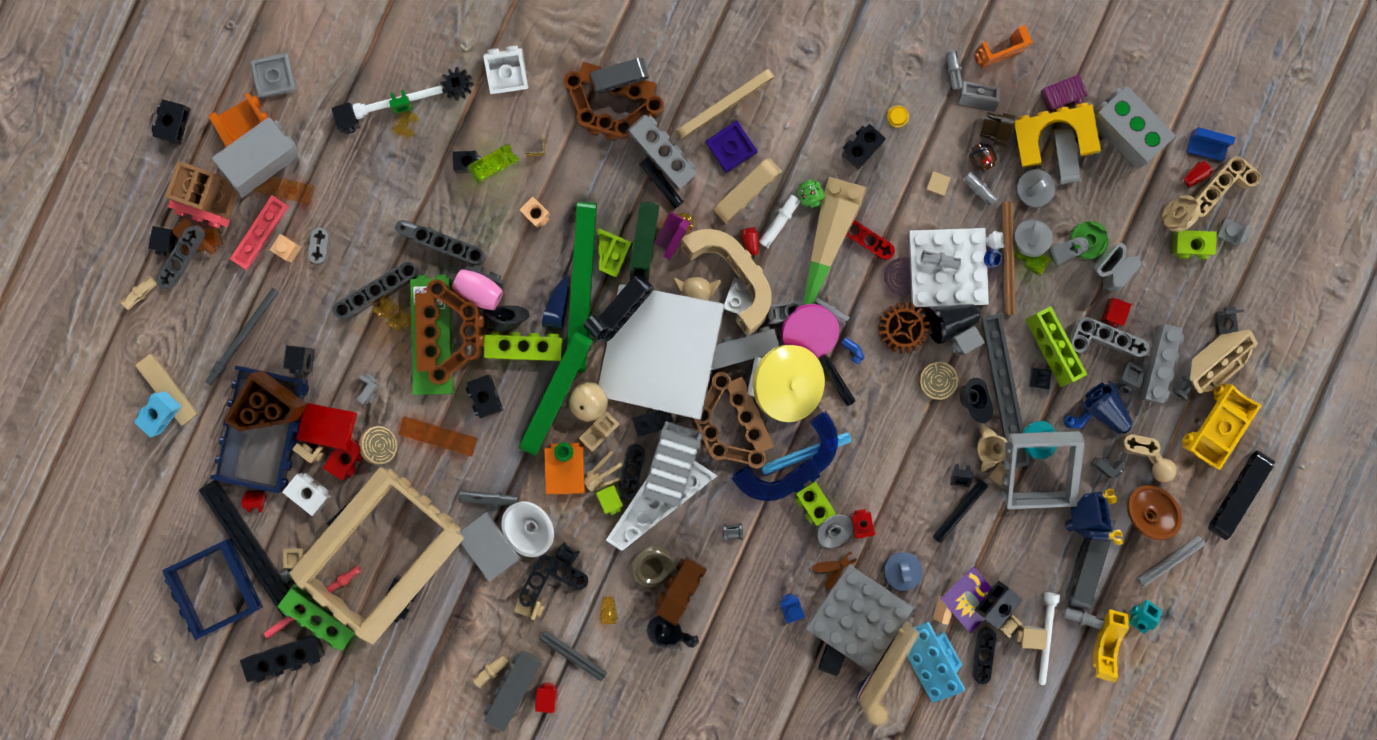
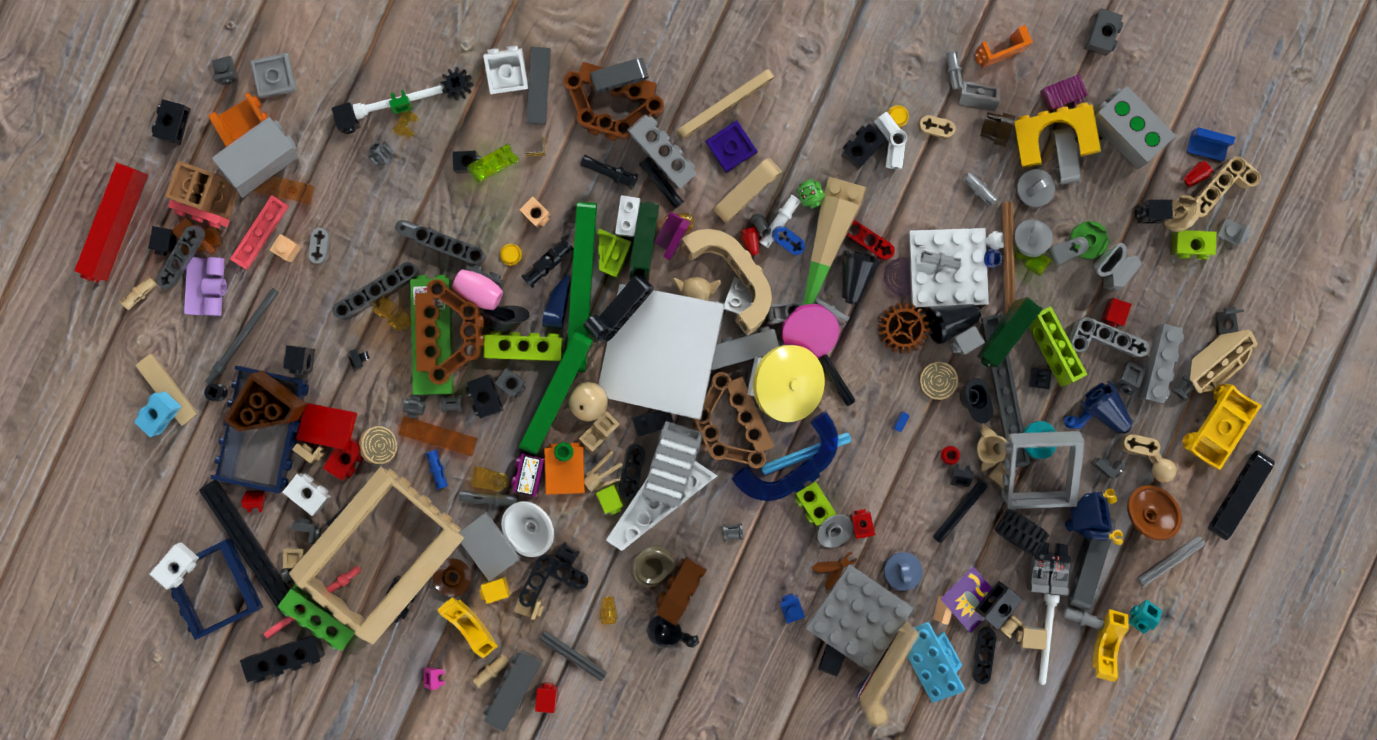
light grey bracket [357,374,380,404] -> none
blue arm [841,337,864,364] -> none
tan tile [926,171,951,197] -> none
head [969,143,997,172] -> none
none -> red brick [74,162,148,283]
none -> white brick [150,543,199,589]
none -> lavender panel [184,257,227,316]
none -> black bush [204,384,227,401]
none -> dark grey bracket [212,56,238,85]
none -> dark grey bracket [291,518,321,544]
none -> black tile [347,349,370,372]
none -> dark grey gear [368,142,393,165]
none -> dark grey gear [403,395,426,419]
none -> dark pink tile [424,667,445,690]
none -> blue pin [425,449,448,490]
none -> reddish brown dish [433,558,472,597]
none -> yellow arch [437,597,498,659]
none -> dark grey bush [441,395,463,413]
none -> clear yellow piece [470,466,509,491]
none -> yellow brick [479,576,511,604]
none -> dark grey brick [495,368,526,397]
none -> yellow piece [500,244,522,266]
none -> brick [511,453,545,497]
none -> black piece [521,237,574,288]
none -> dark grey tile [526,47,551,125]
none -> black pin [580,154,639,190]
none -> white brick [615,195,641,238]
none -> dark grey pin [751,213,771,237]
none -> blue beam [772,226,805,255]
none -> black cone [842,250,881,305]
none -> white piece [873,112,907,170]
none -> blue tile [892,412,910,432]
none -> tan beam [919,115,956,139]
none -> red plate [941,446,960,465]
none -> dark green slope [977,297,1043,368]
none -> black tyre [995,509,1049,556]
none -> hips [1027,542,1071,596]
none -> dark grey brick [1084,8,1123,56]
none -> black brick [1135,200,1173,224]

